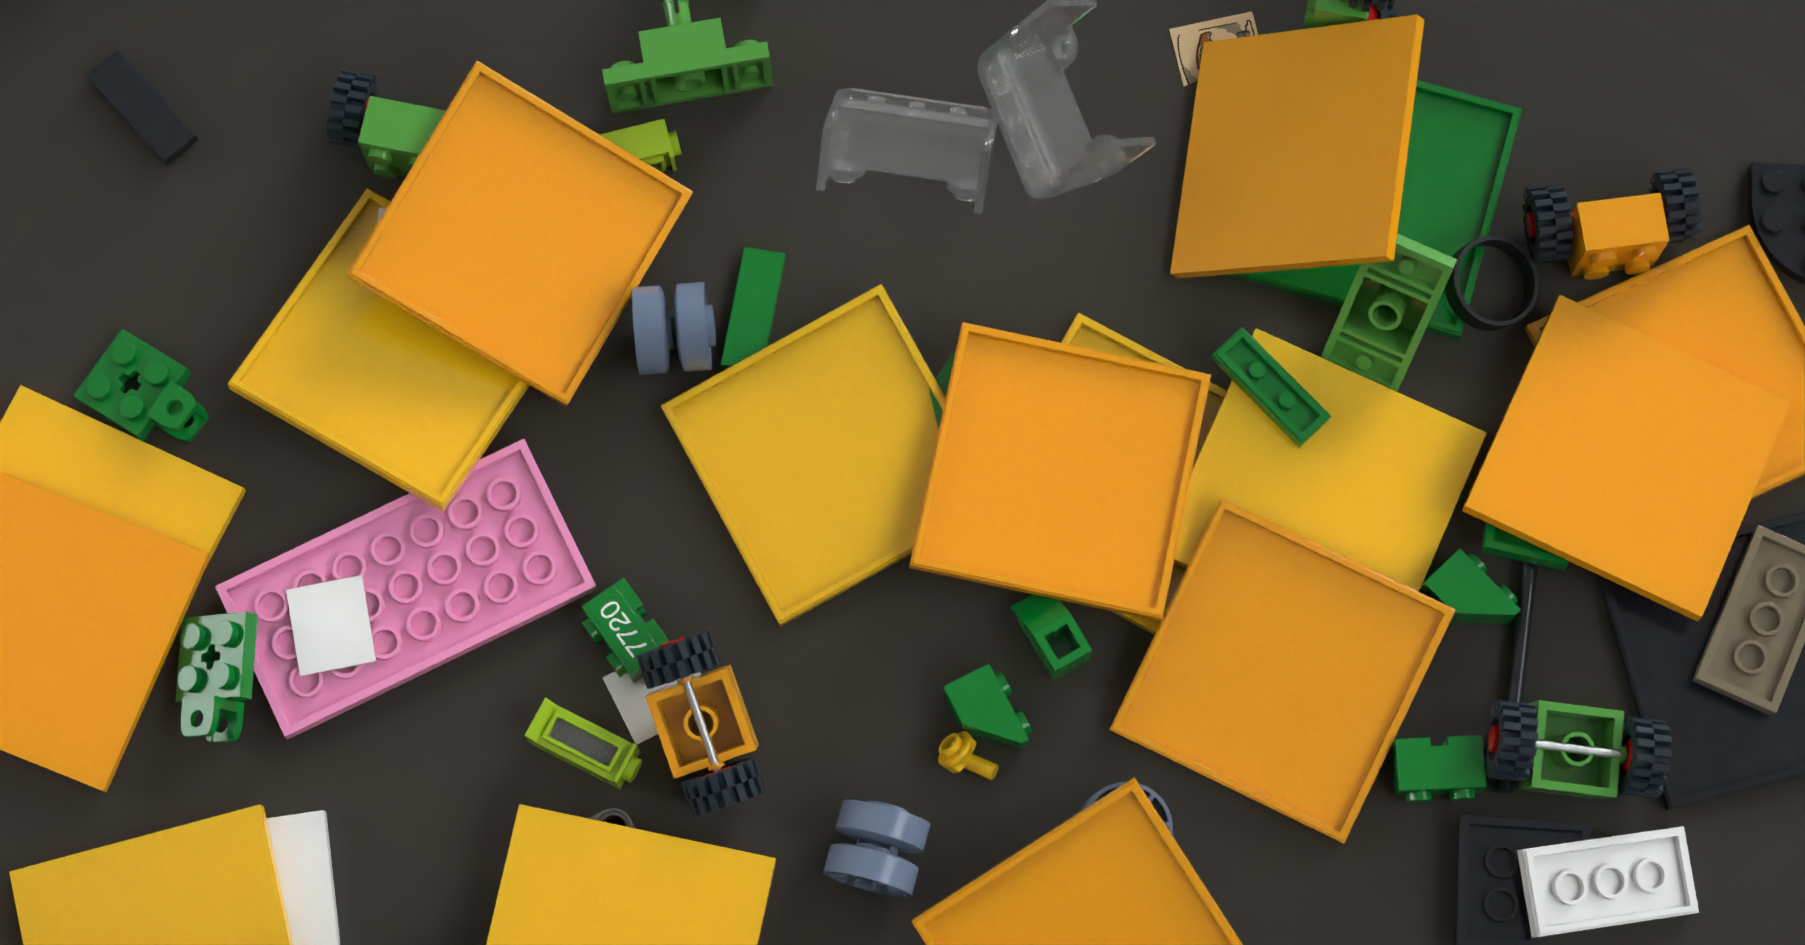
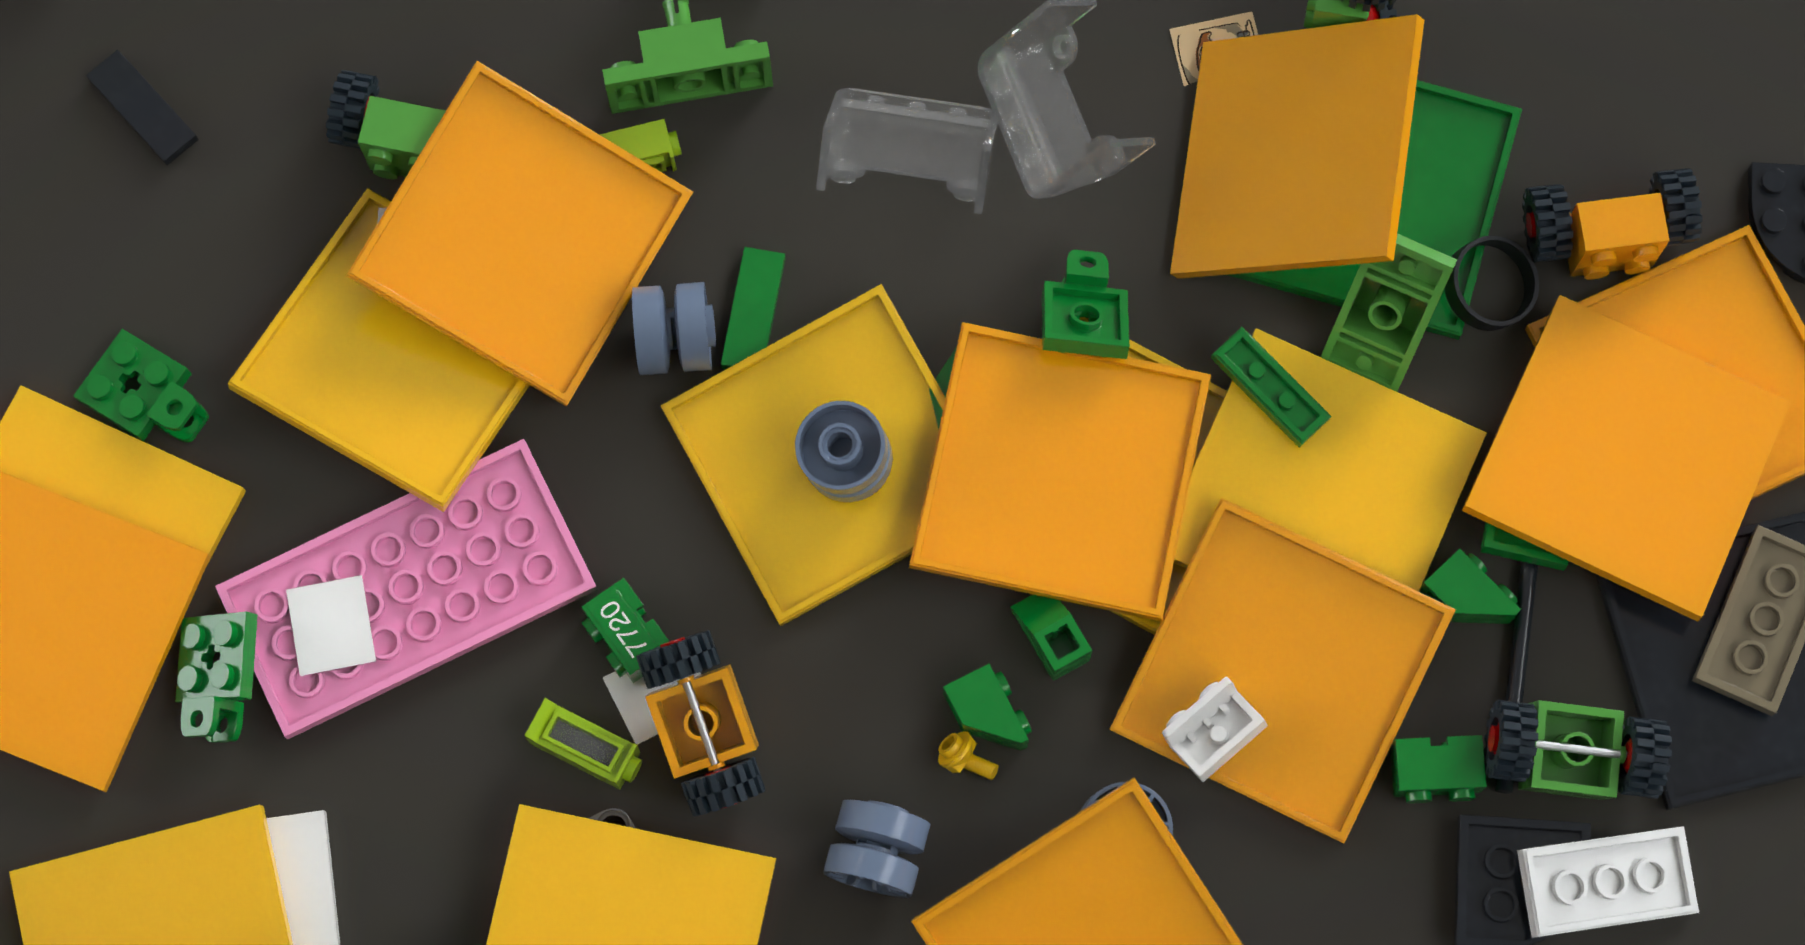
none -> sand blue wheel [795,401,893,502]
none -> green plate [1042,250,1130,359]
none -> white bracket [1162,677,1268,782]

